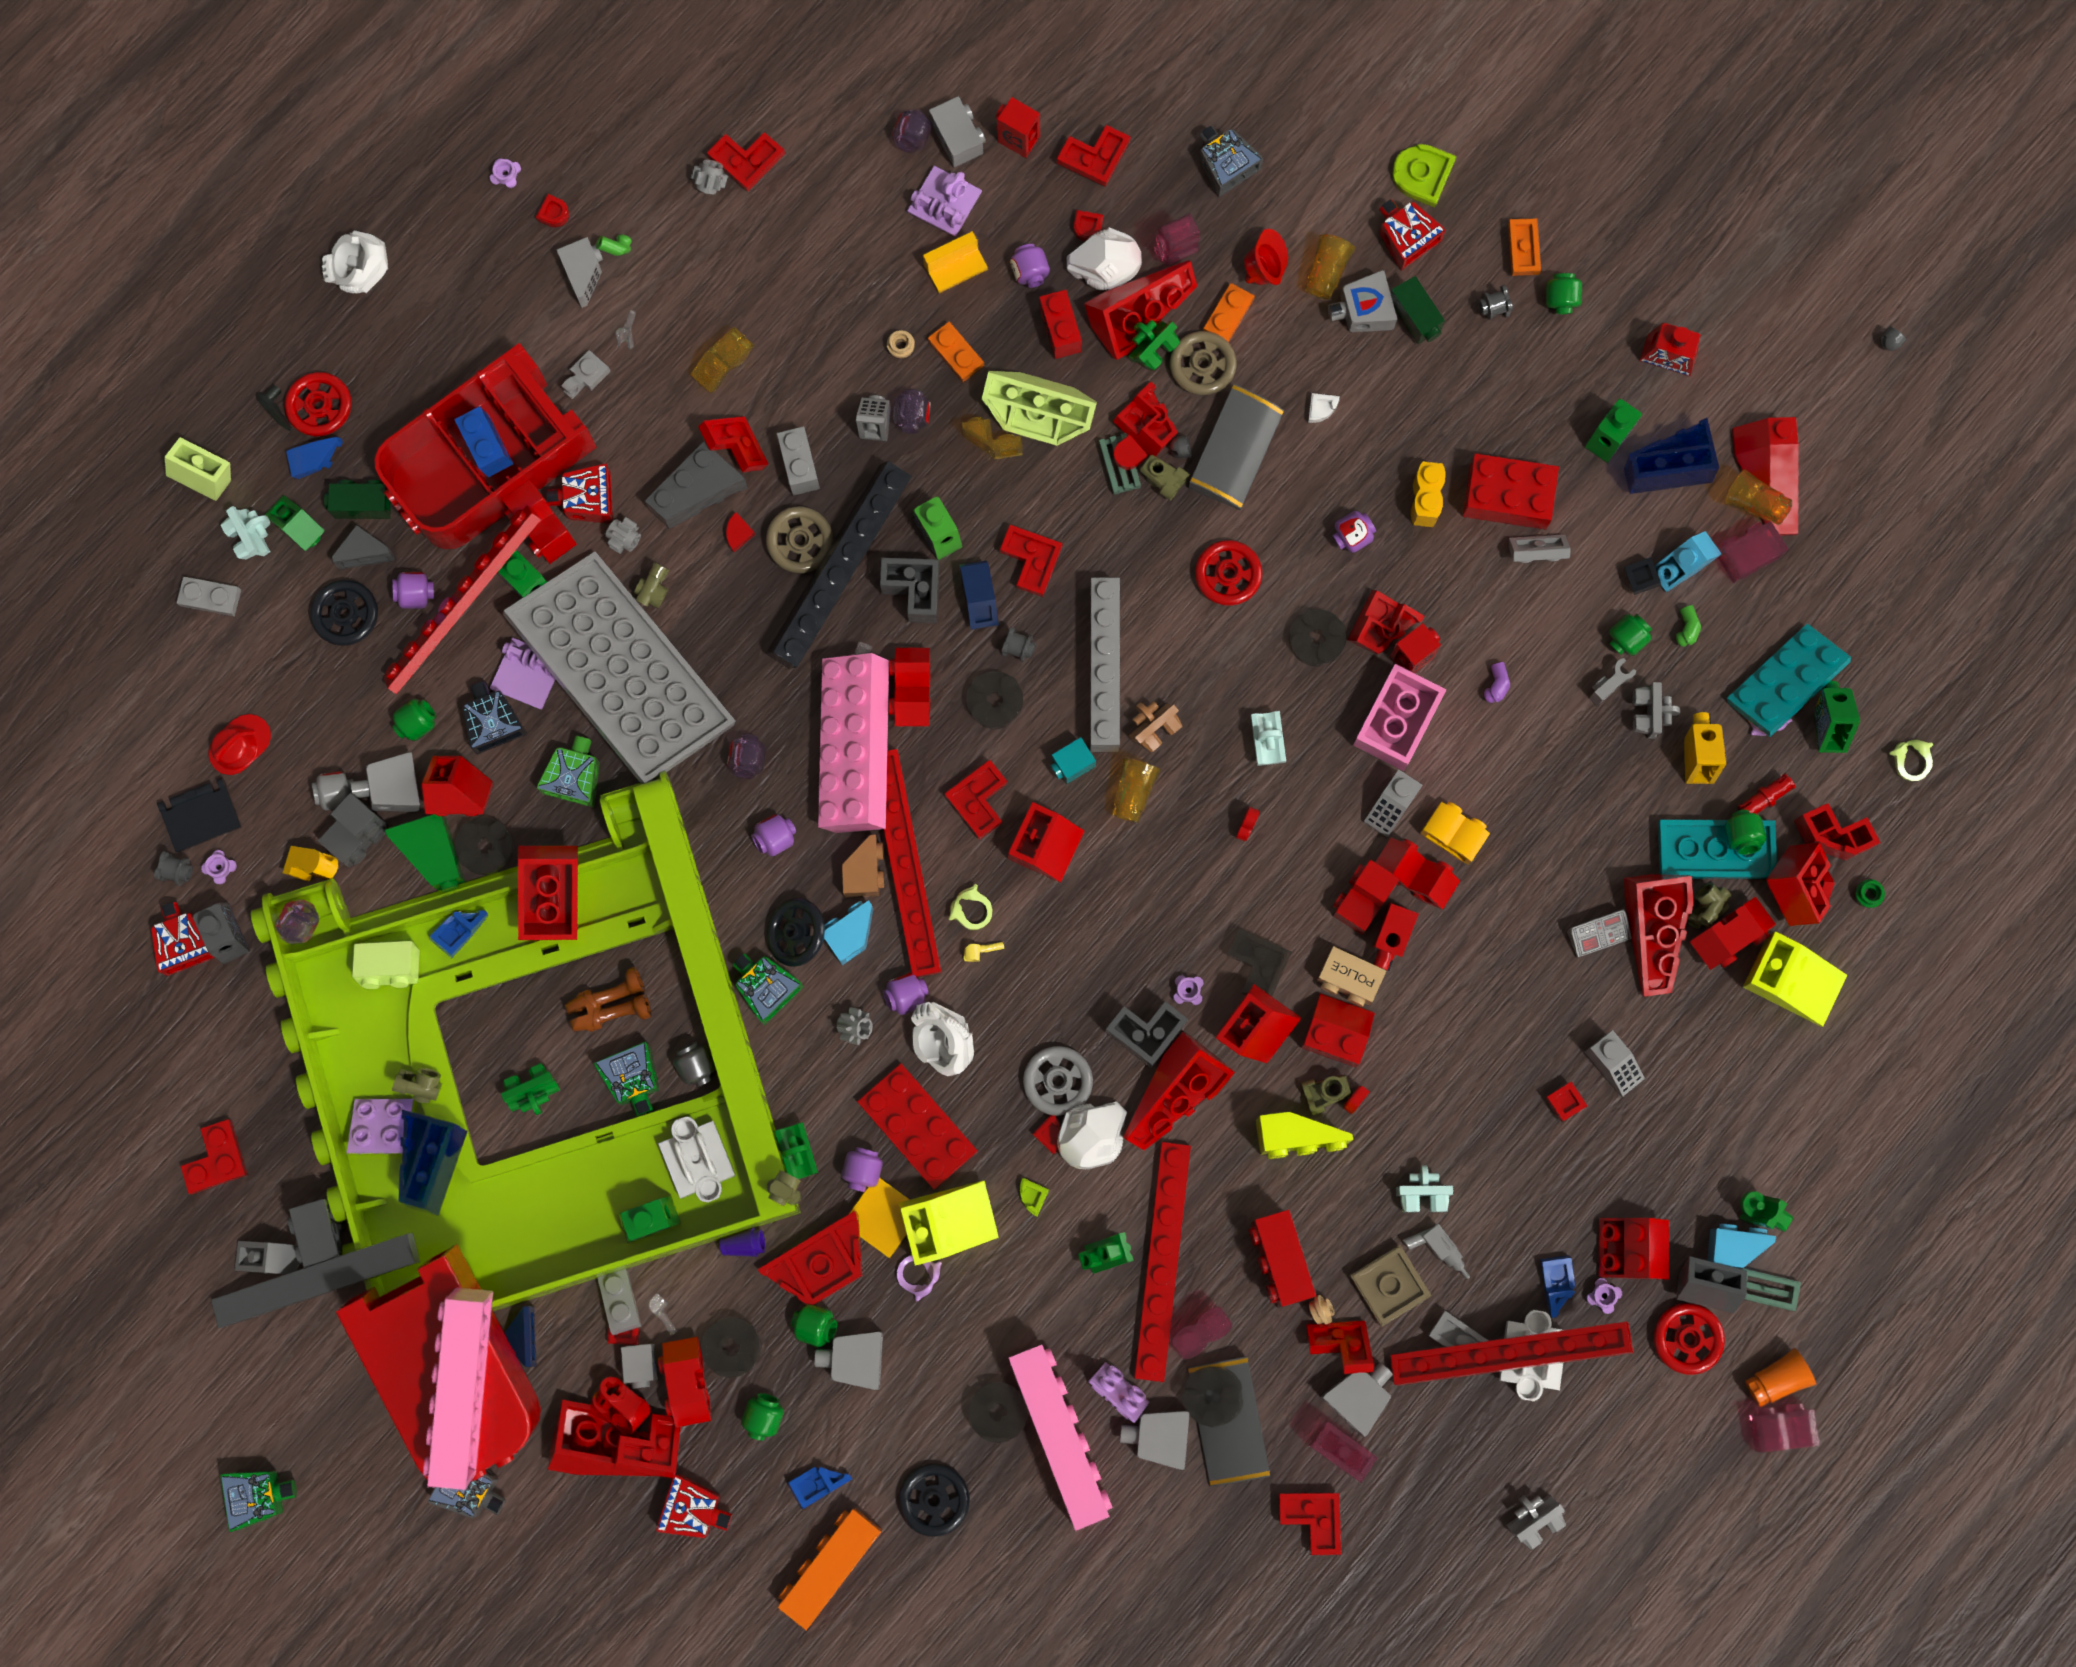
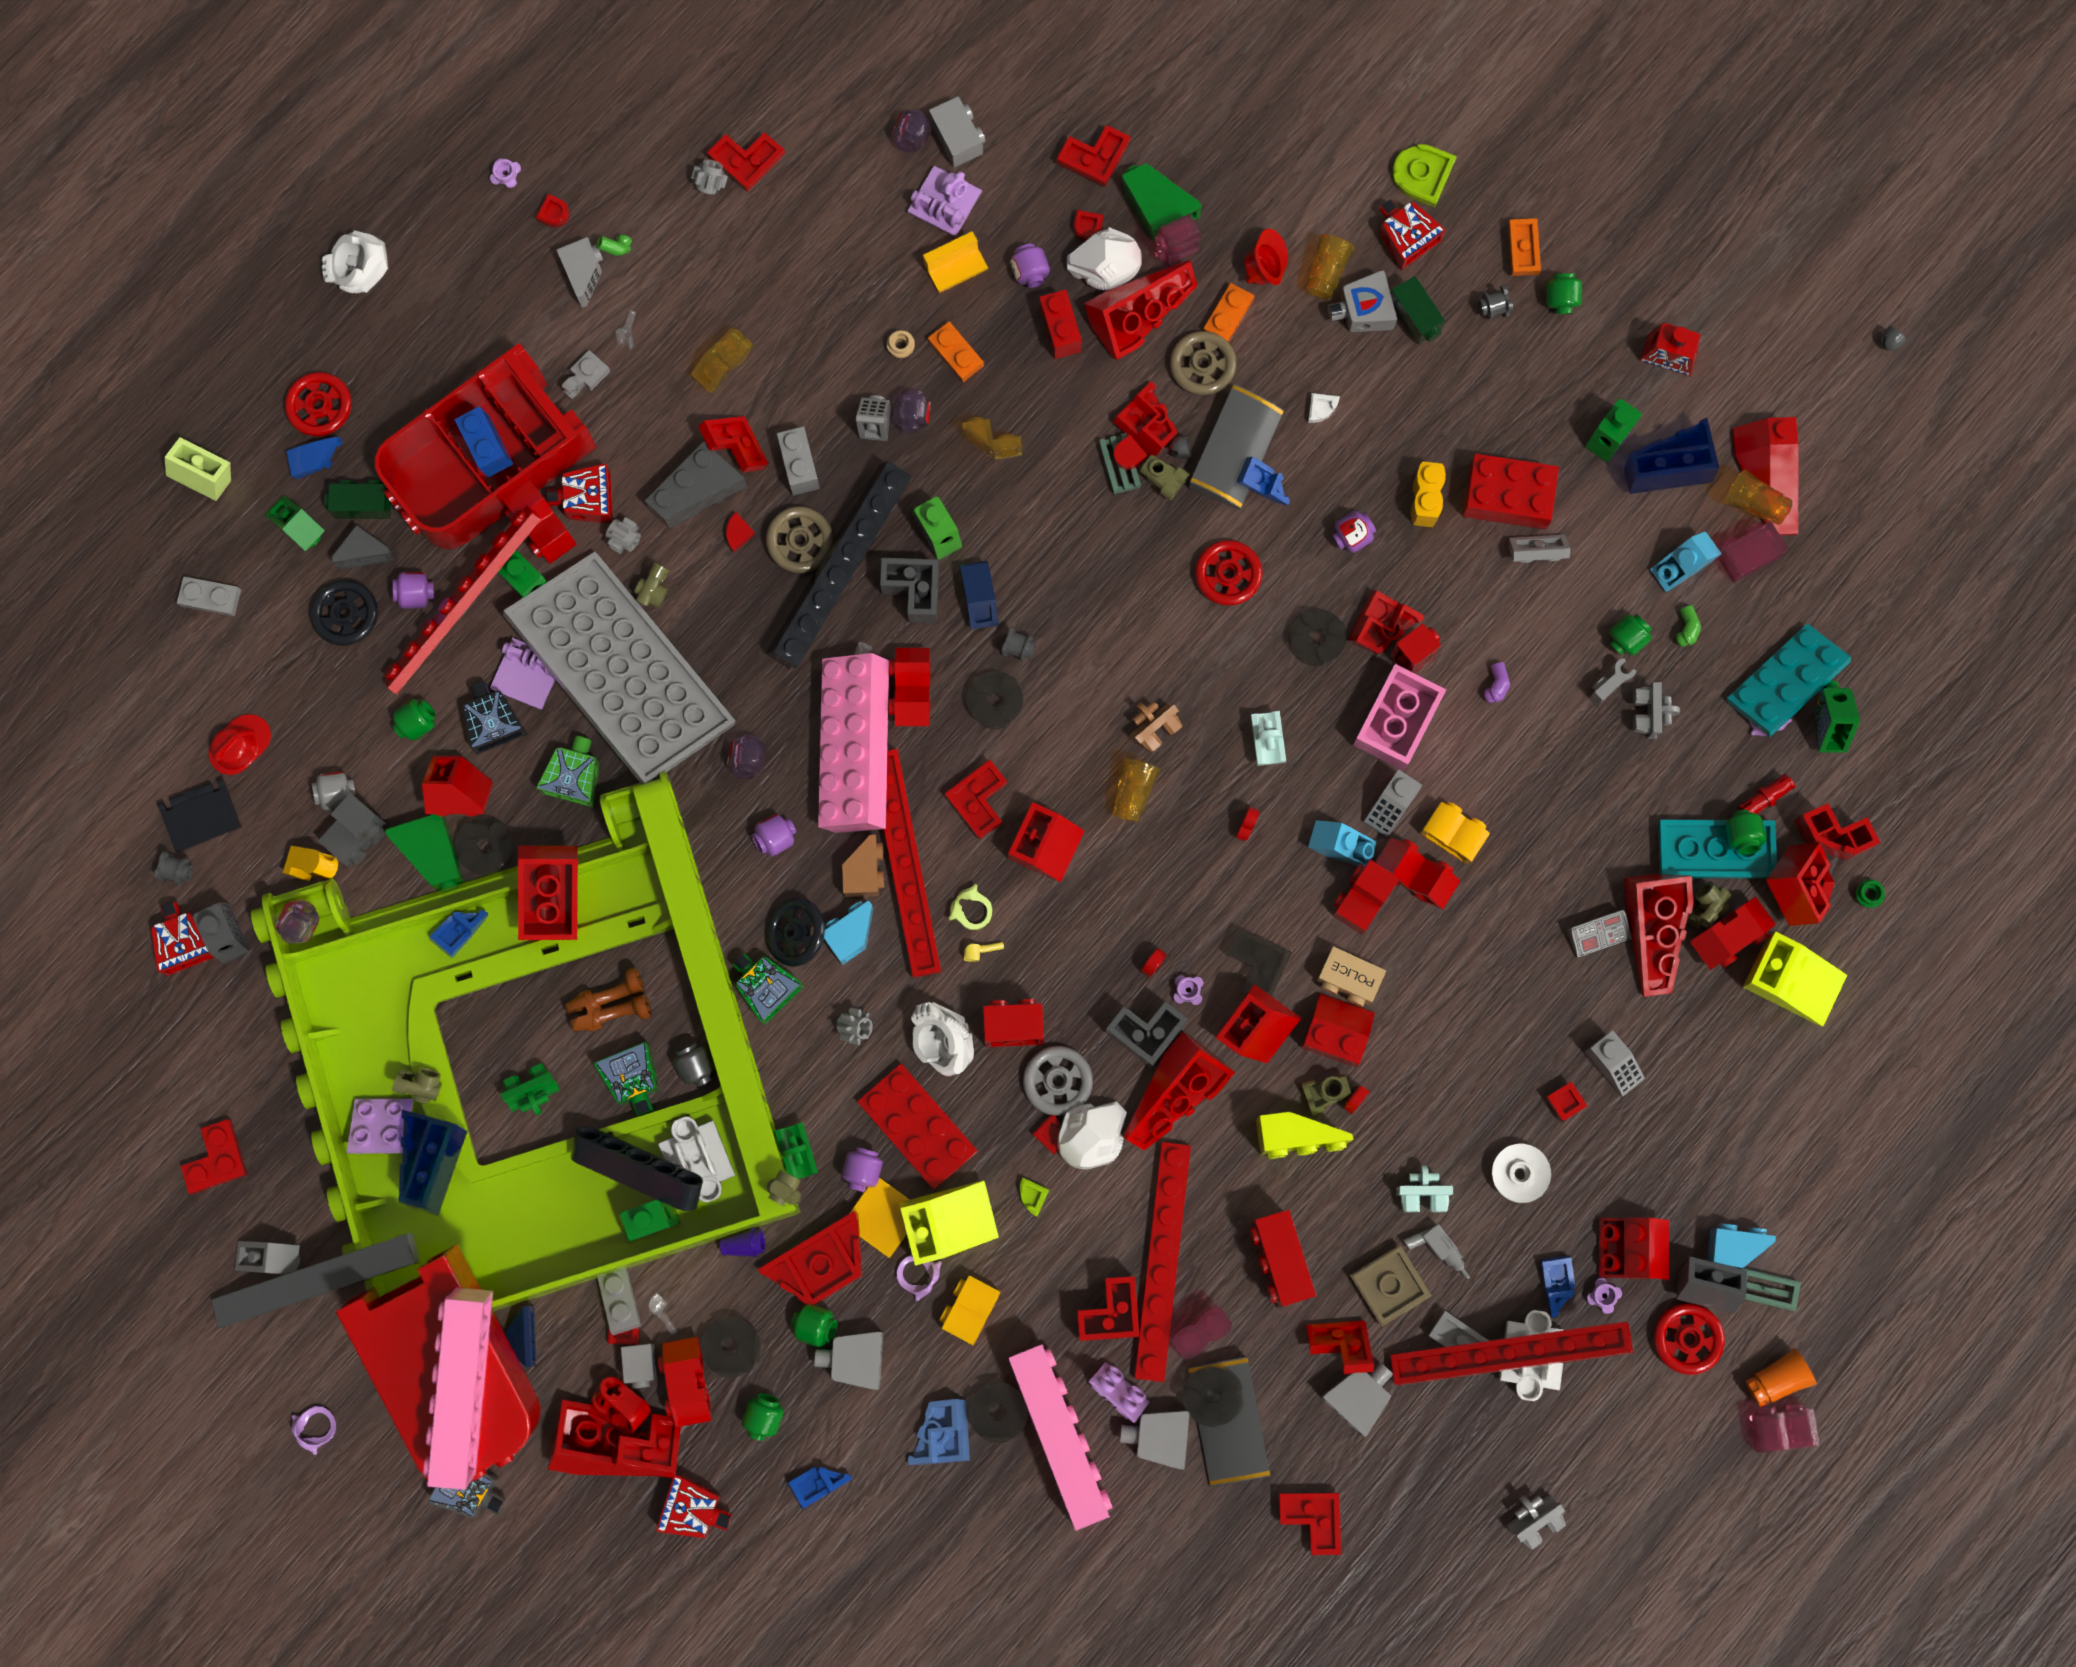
lavender plate [202,850,237,884] -> none
torso [220,1471,297,1532] -> none
light aqua hips [221,506,270,560] -> none
pearl dark grey bar [257,385,292,431] -> none
dark grey brick [287,1199,345,1267] -> none
light grey torso [350,752,420,812] -> none
yellowish green brick [352,941,420,989] -> none
orange brick [778,1508,882,1630] -> none
medium lavender head [883,973,928,1015] -> none
black plate [898,1463,970,1537] -> none
yellowish green wedge [982,371,1097,446] -> none
red brick [996,97,1040,158] -> none
red plate [1000,525,1063,597] -> none
teal brick [1050,737,1096,784] -> none
green hips [1078,1232,1134,1274] -> none
light grey brick [1090,578,1120,752] -> none
green hips [1128,320,1180,370] -> none
torso [1199,126,1263,197] -> none
clear pink brick [1308,1421,1378,1483] -> none
tan plate [1309,1295,1334,1324] -> none
red torso [1373,903,1419,971] -> none
black plate [1624,557,1661,595] -> none
yellow torso [1684,712,1726,784] -> none
green hips [1740,1191,1793,1232] -> none
yellowish green piece [1890,740,1933,781] -> none
none -> lavender piece [291,1406,336,1455]
none -> black beam [571,1126,703,1211]
none -> medium blue slope [908,1399,970,1465]
none -> yellow brick [939,1275,1001,1346]
none -> red brick [983,999,1044,1048]
none -> red brick [1077,1276,1139,1341]
none -> green slope [1121,163,1202,241]
none -> red tile [1141,948,1167,979]
none -> blue slope [1237,457,1290,505]
none -> medium azure slope [1308,820,1377,866]
none -> white dish [1492,1144,1551,1203]

